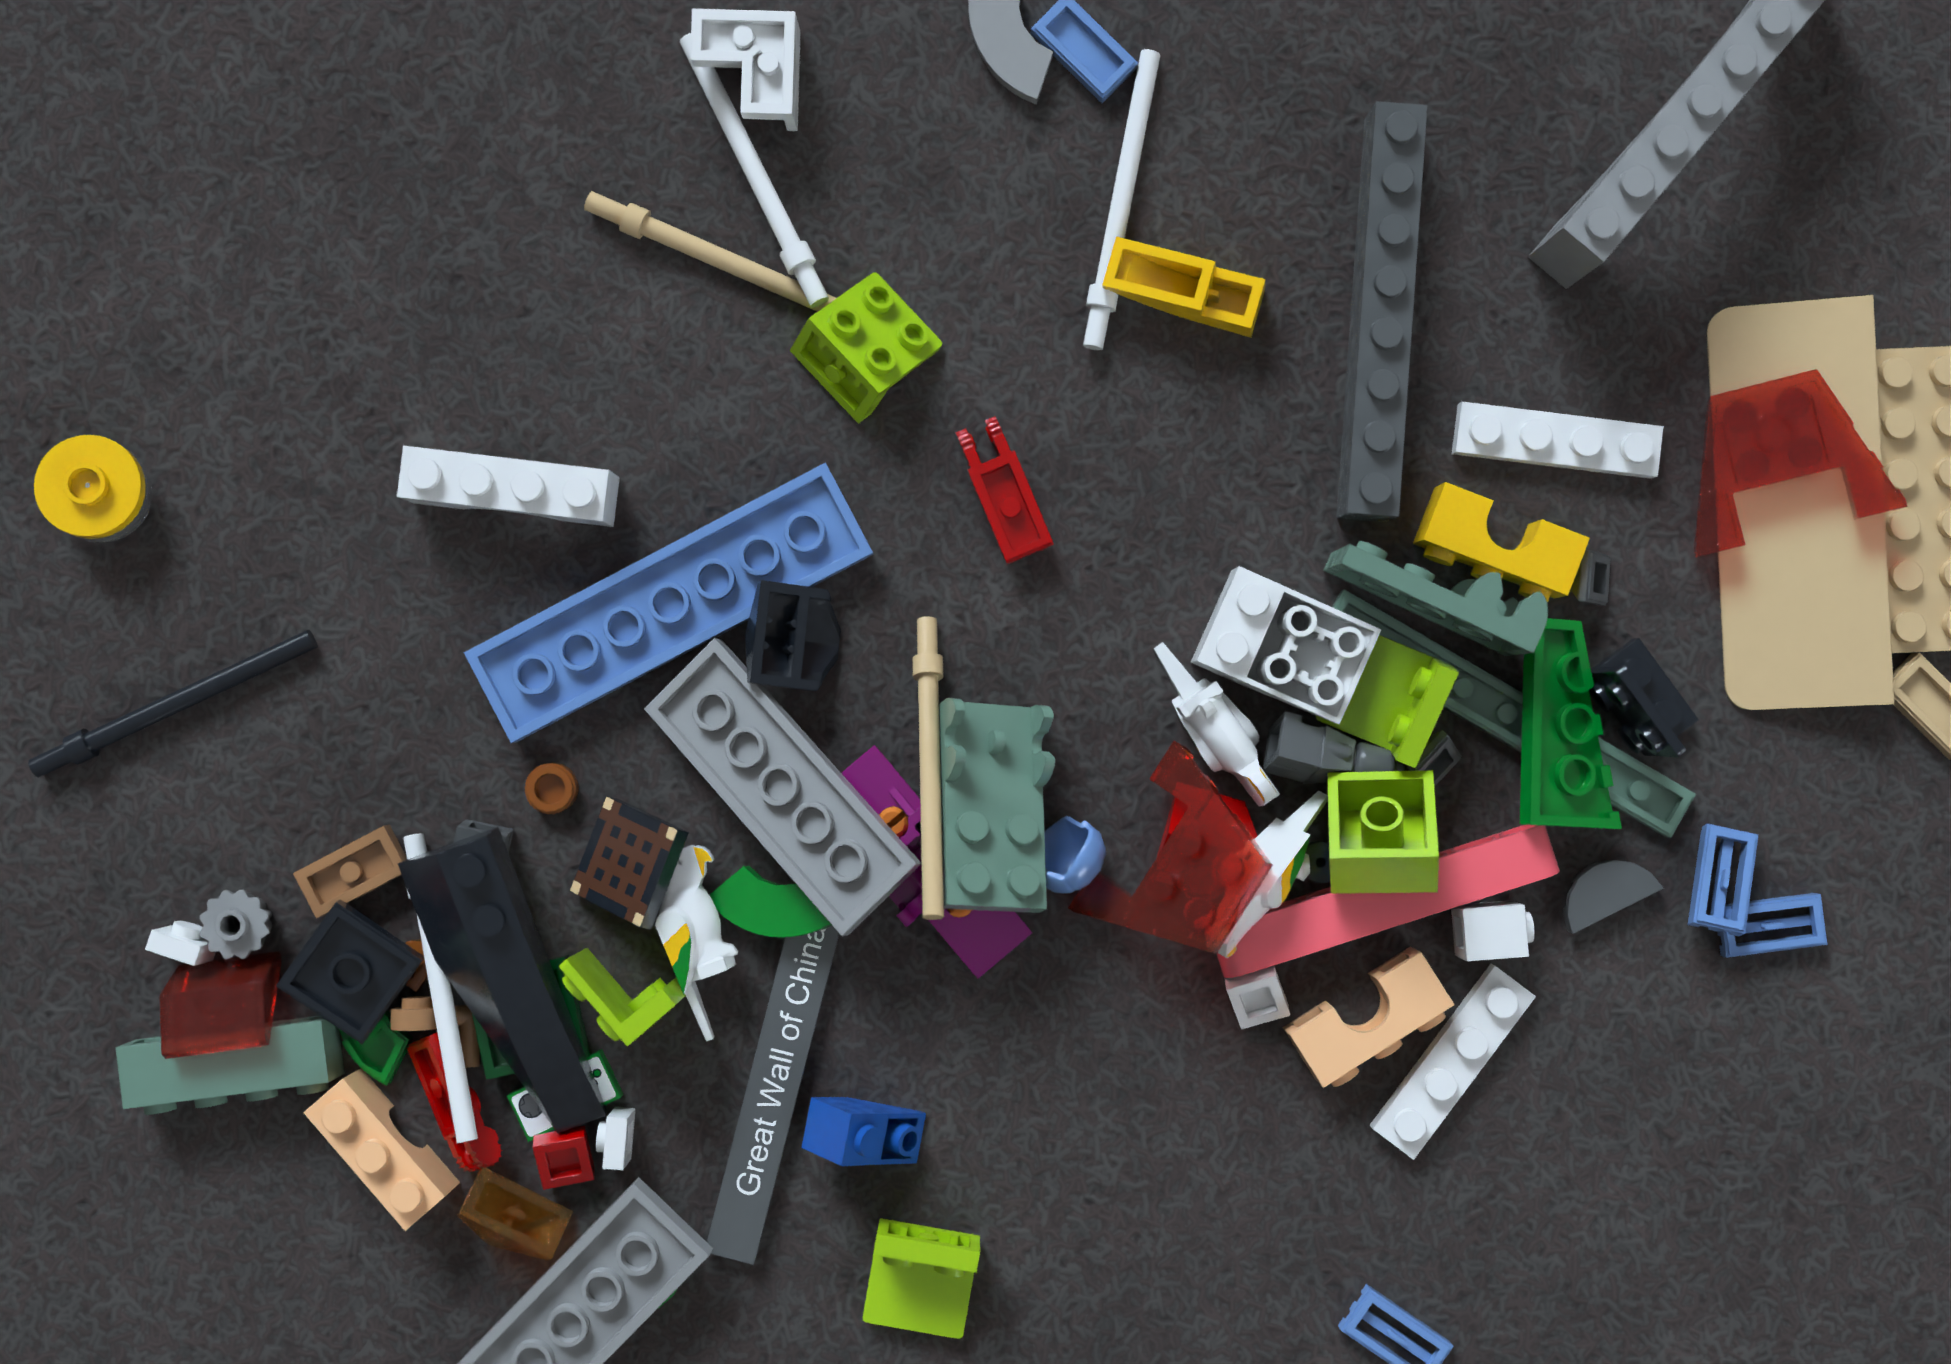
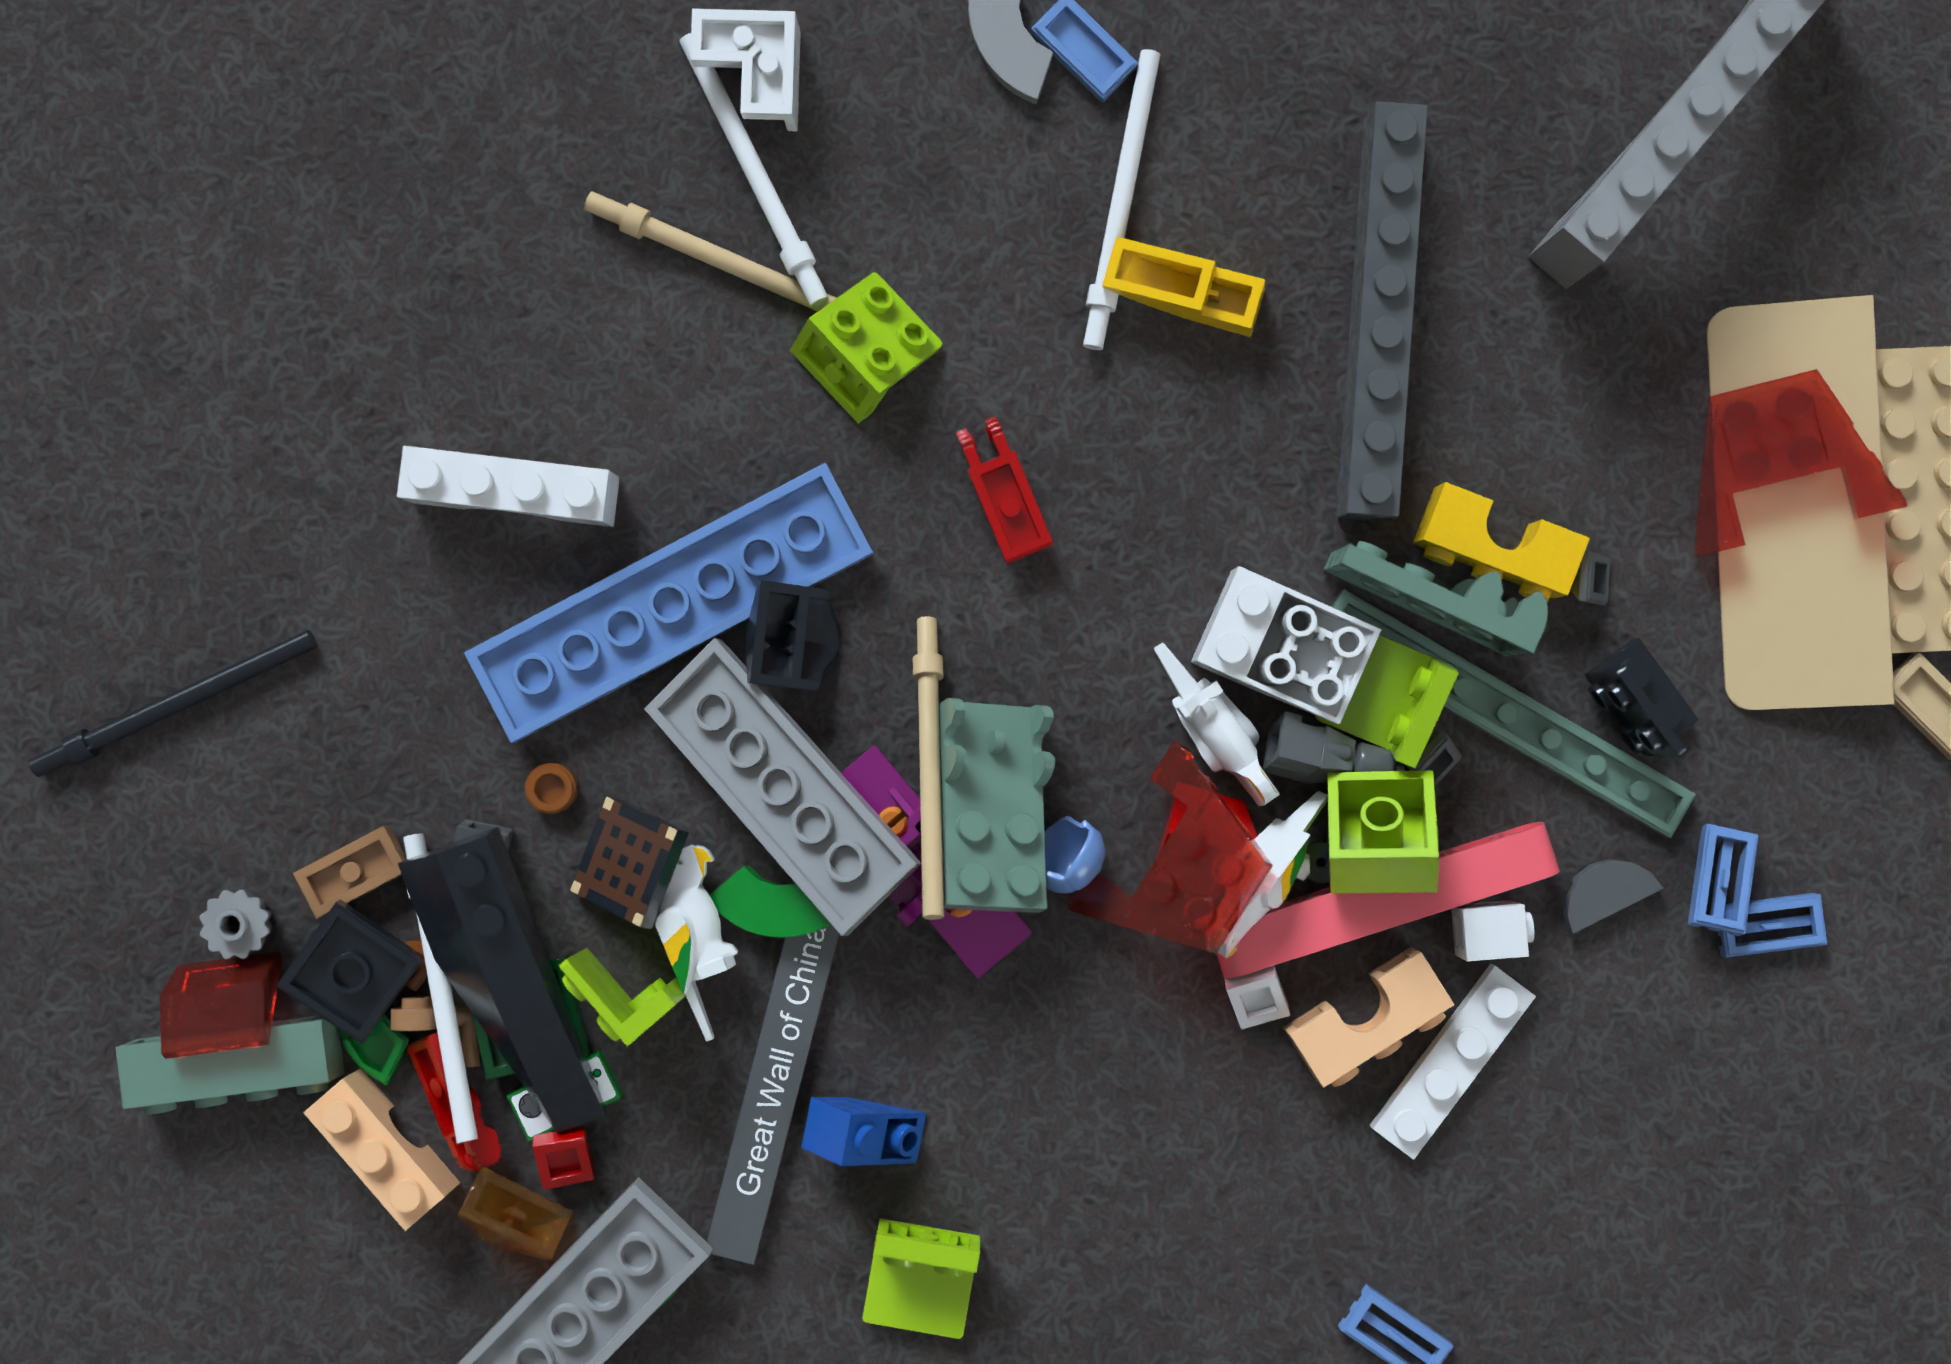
yellow piece [34,435,153,543] -> none
white plate [145,921,216,966] -> none
white plate [596,1107,636,1170] -> none
white plate [1452,402,1664,479] -> none
green wing [1520,618,1622,829] -> none

